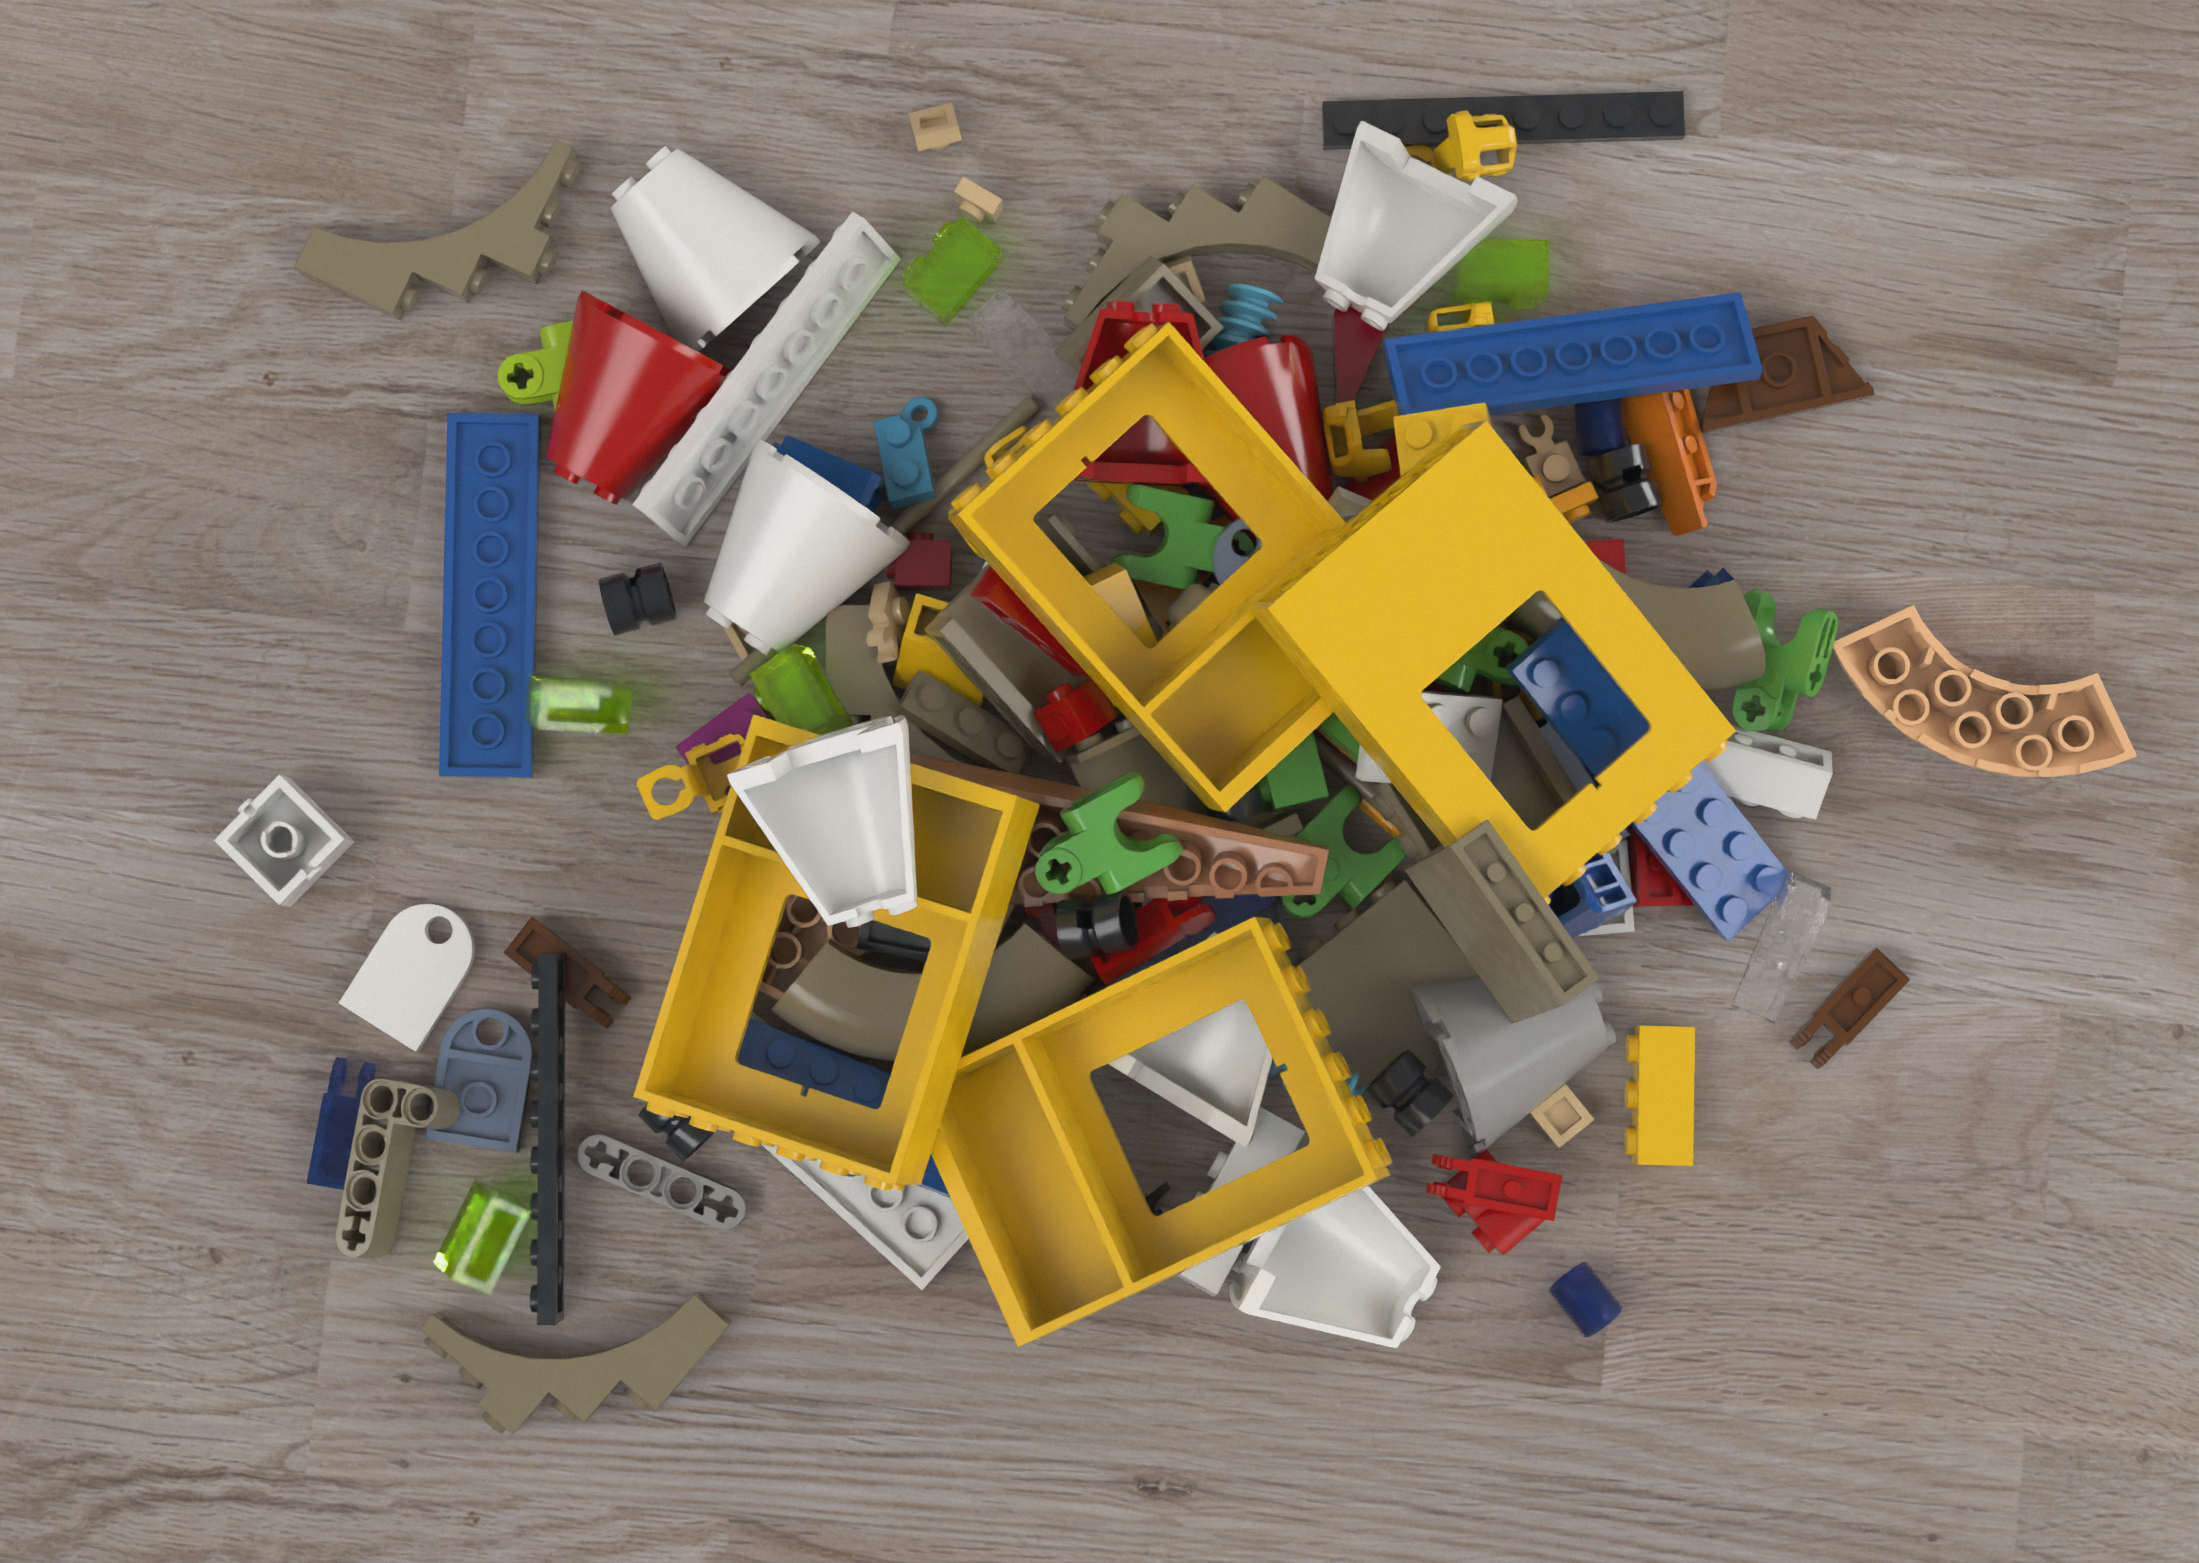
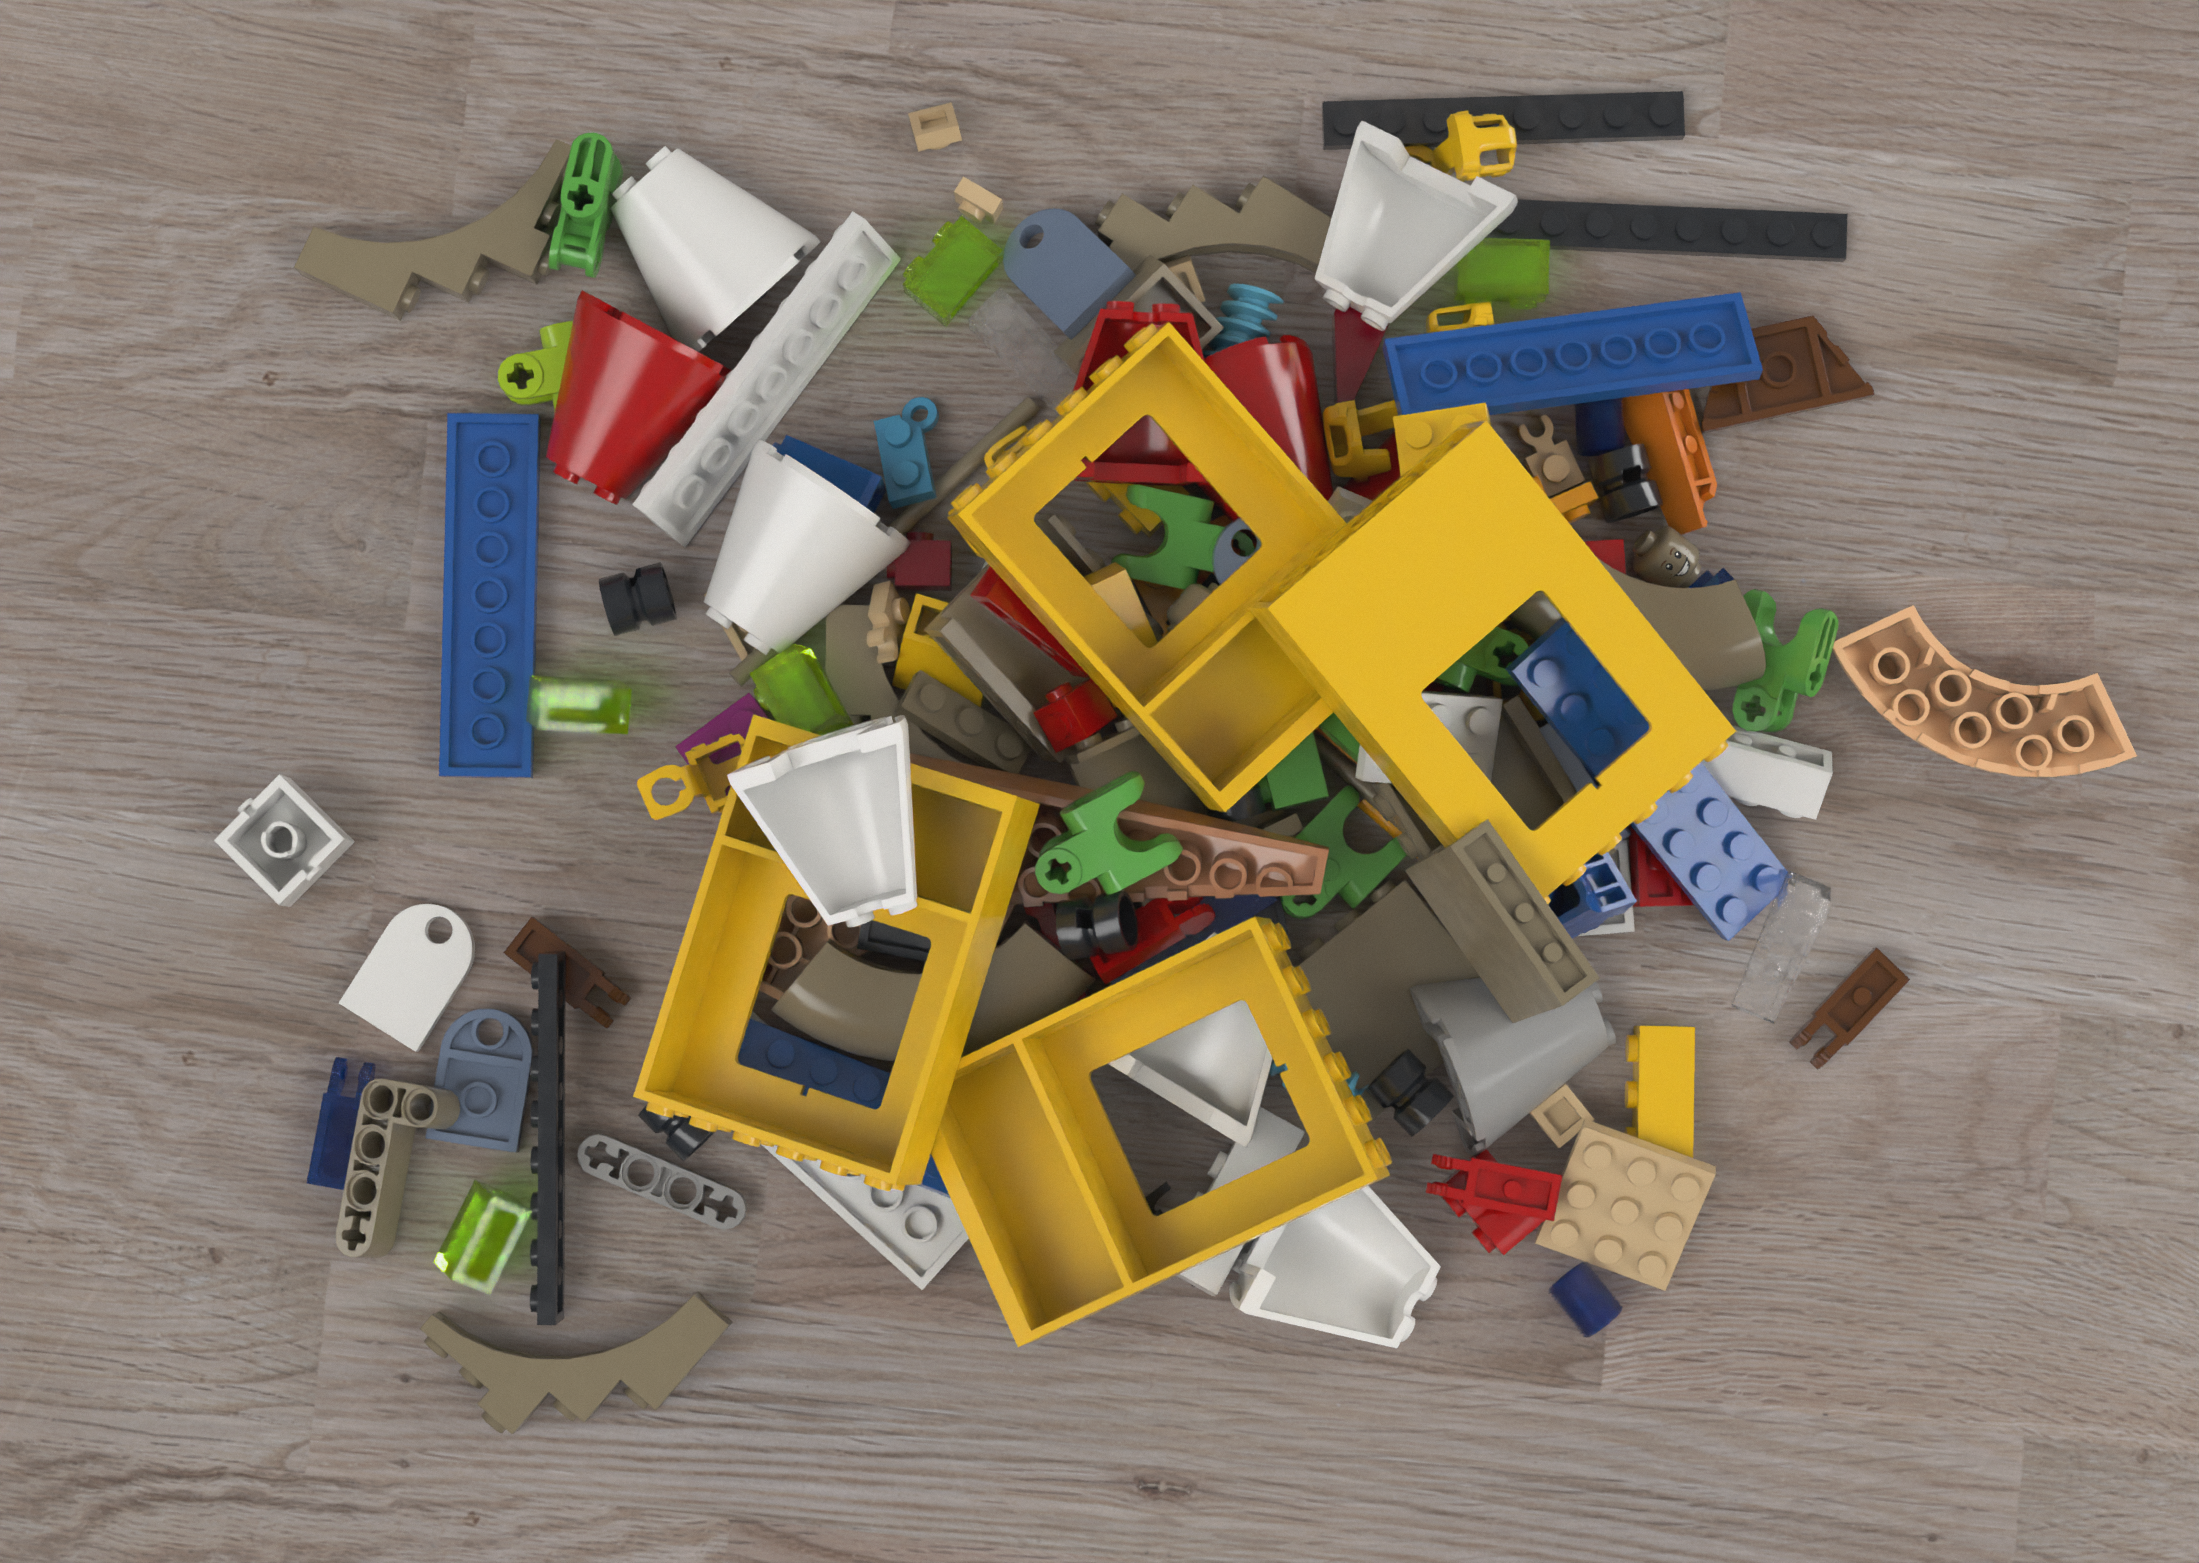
none -> bright green piece [549,133,623,278]
none -> sand blue tile [1003,208,1136,340]
none -> black plate [1483,199,1848,262]
none -> tan plate [1535,1119,1716,1291]
none -> dark tan head [1632,526,1701,588]

